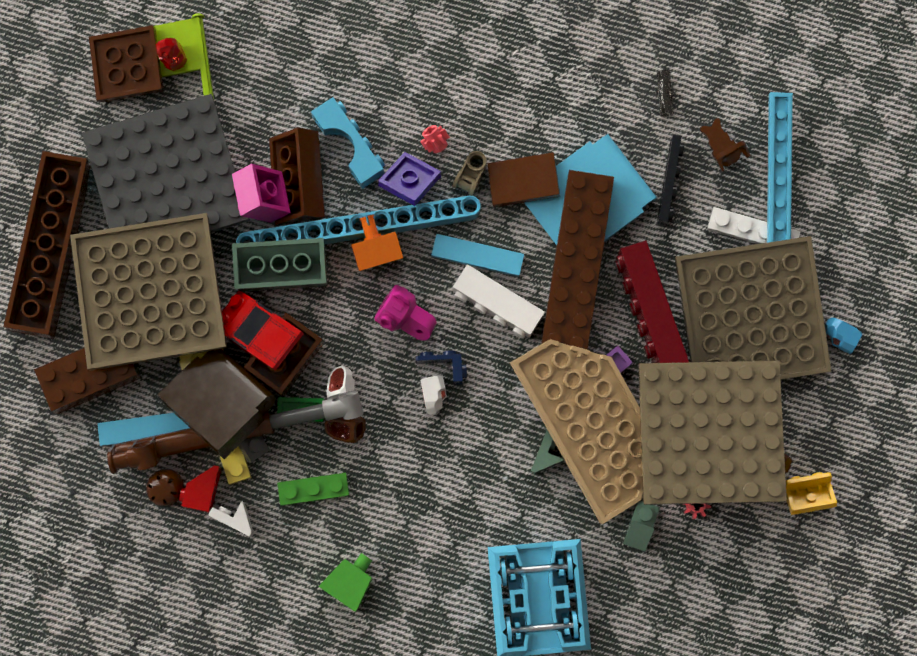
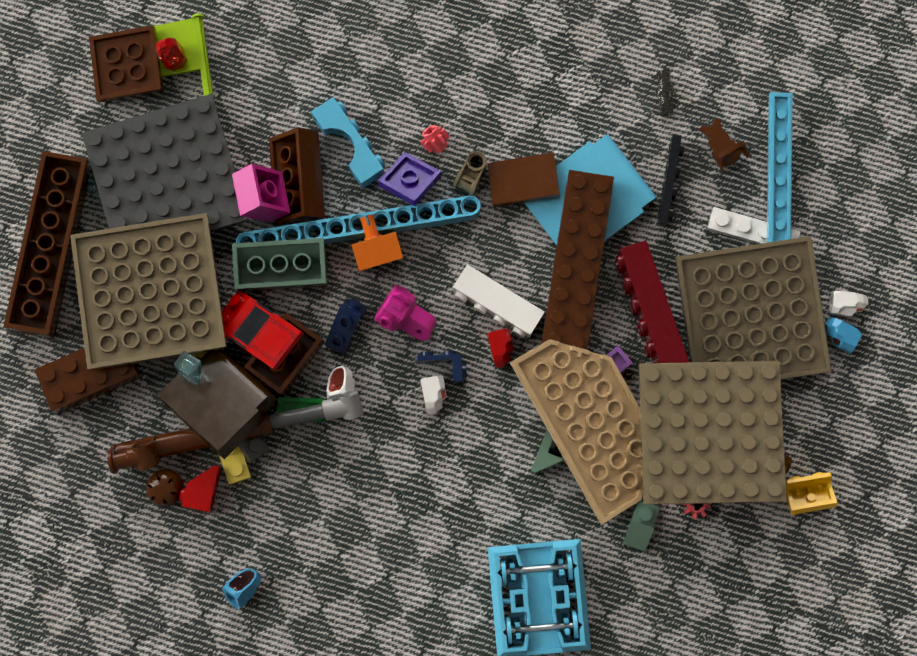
medium azure tile [97,413,189,447] -> none
white slope [208,501,254,538] -> none
bright green plate [277,472,349,506] -> none
bright green torso [319,553,373,612] -> none
reddish brown rock [324,416,366,443] -> none
medium azure tile [431,234,524,277] -> none
none -> clear light blue slope [174,351,201,384]
none -> dark azure rock [222,569,261,610]
none -> dark blue bracket [325,298,368,354]
none -> red rock [487,329,514,369]
none -> white rock [828,291,868,317]

